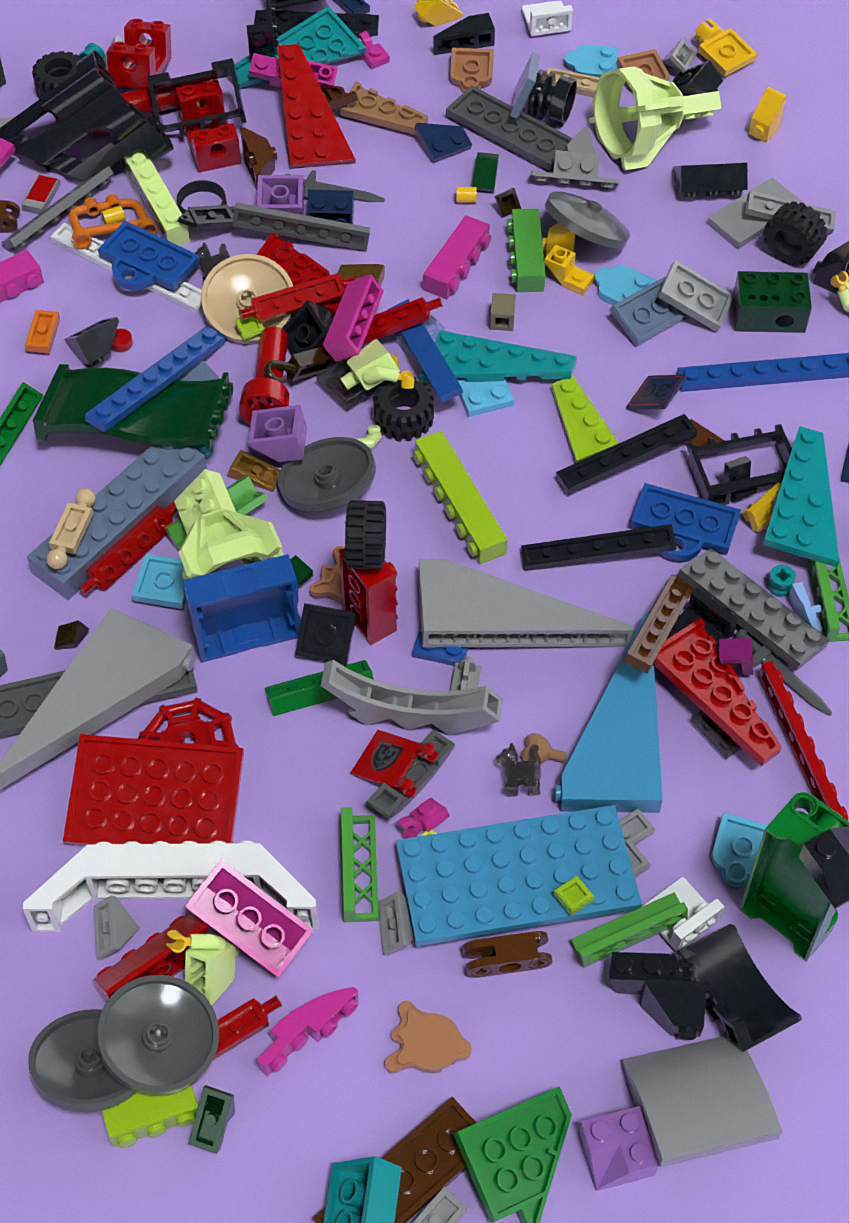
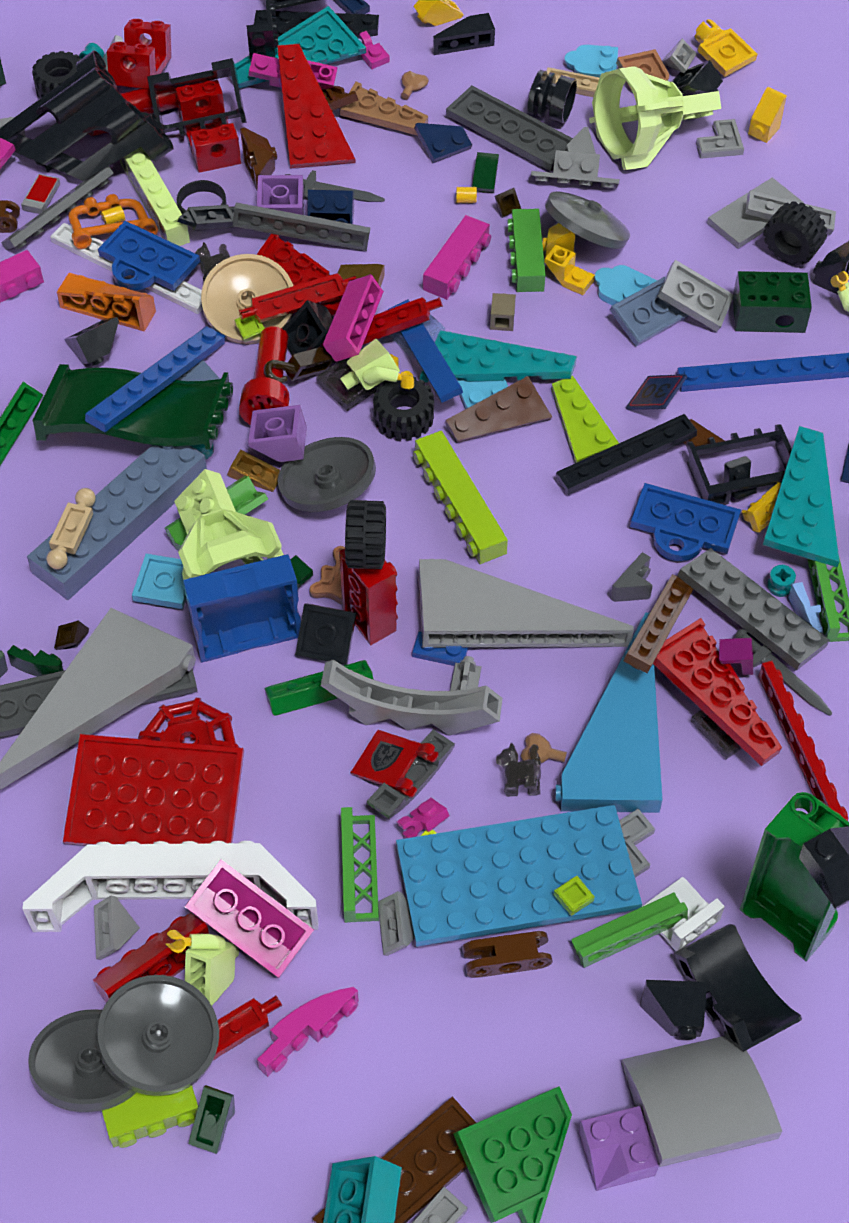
orange plate [25,310,60,354] -> none
red plate [78,500,178,596] -> none
red tile [111,329,133,352] -> none
yellowish green arm [357,425,382,449] -> none
nougat tile [385,1001,471,1074] -> none
nougat plate [450,48,494,93] -> none
sand blue tile [510,52,540,119] -> none
black tile [521,524,676,571] -> none
white bracket [522,0,573,36] -> none
black hinge [609,952,695,994] -> none
black bracket [667,587,738,650] -> none
black slope [673,163,748,197] -> none
medium azure plate [712,812,768,888] -> none
none -> dark green slope [7,645,64,677]
none -> orange wedge [57,273,156,332]
none -> medium nougat rock [401,71,429,100]
none -> reddish brown wing [444,376,552,443]
none -> dark grey slope [610,552,653,602]
none -> light grey tile [696,119,744,159]

